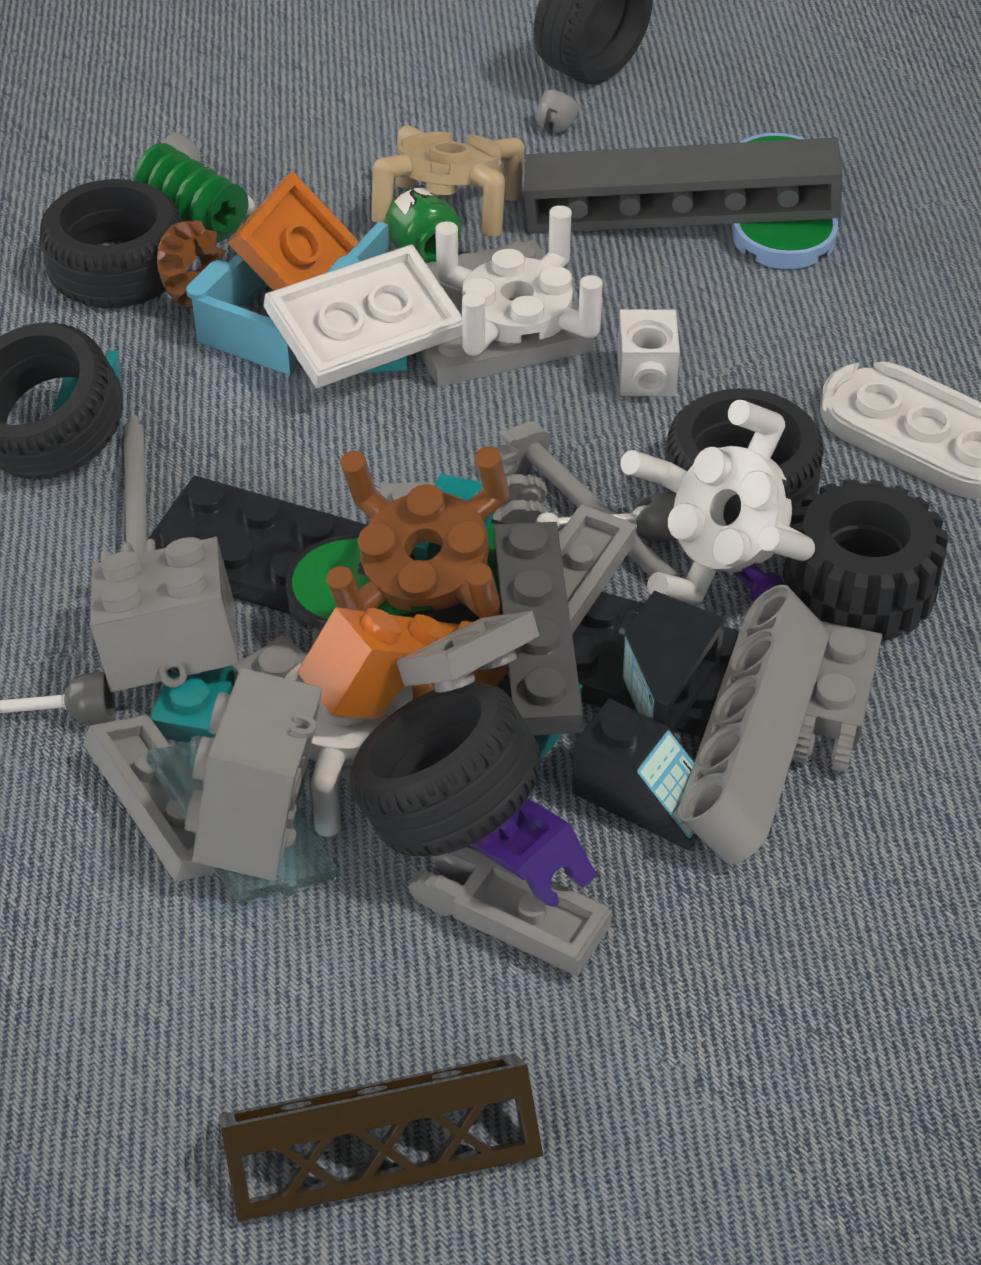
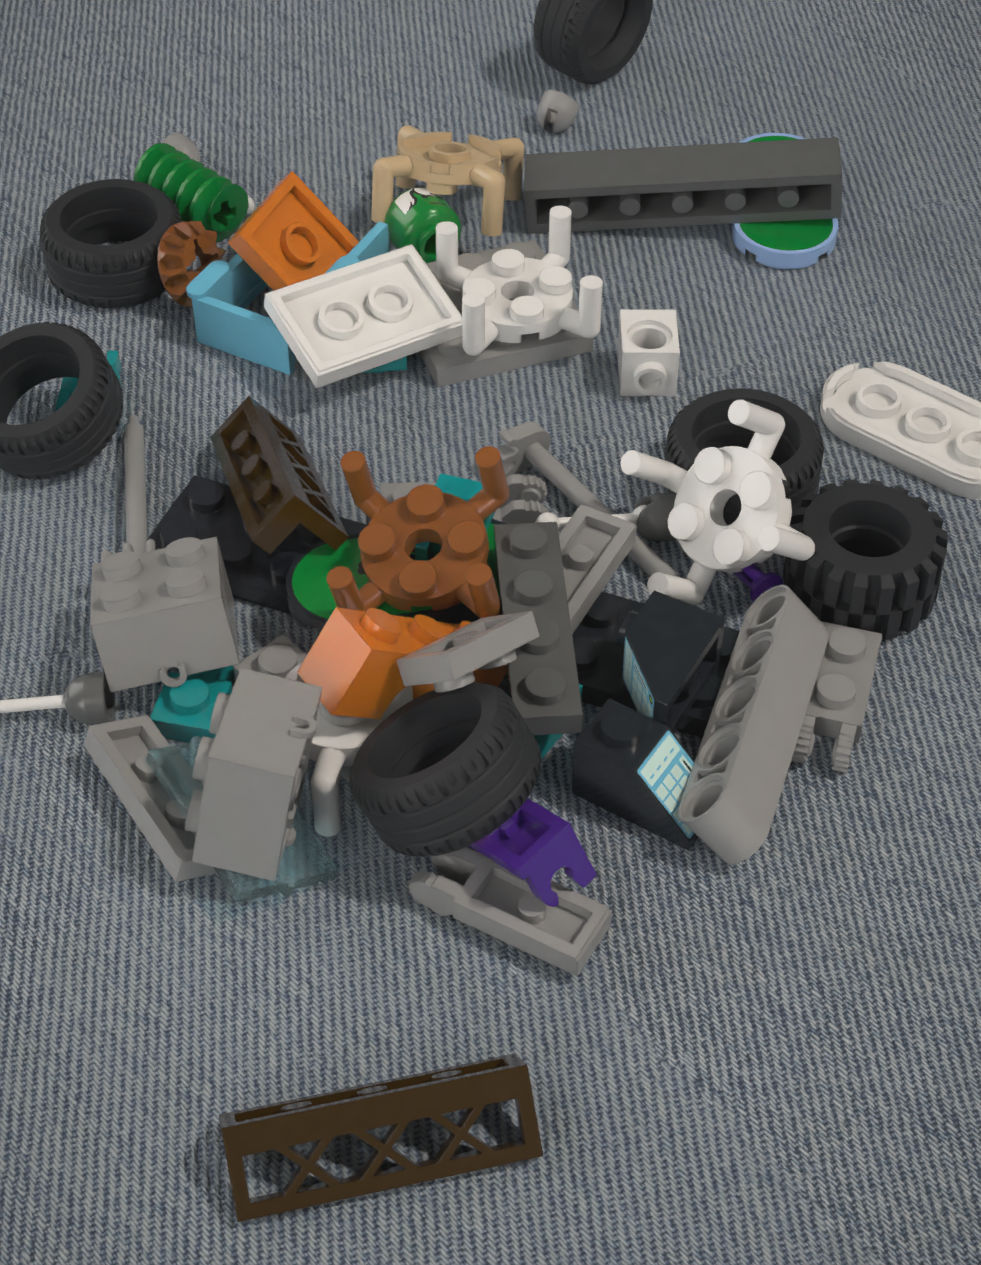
none -> dark brown fence [210,396,349,554]

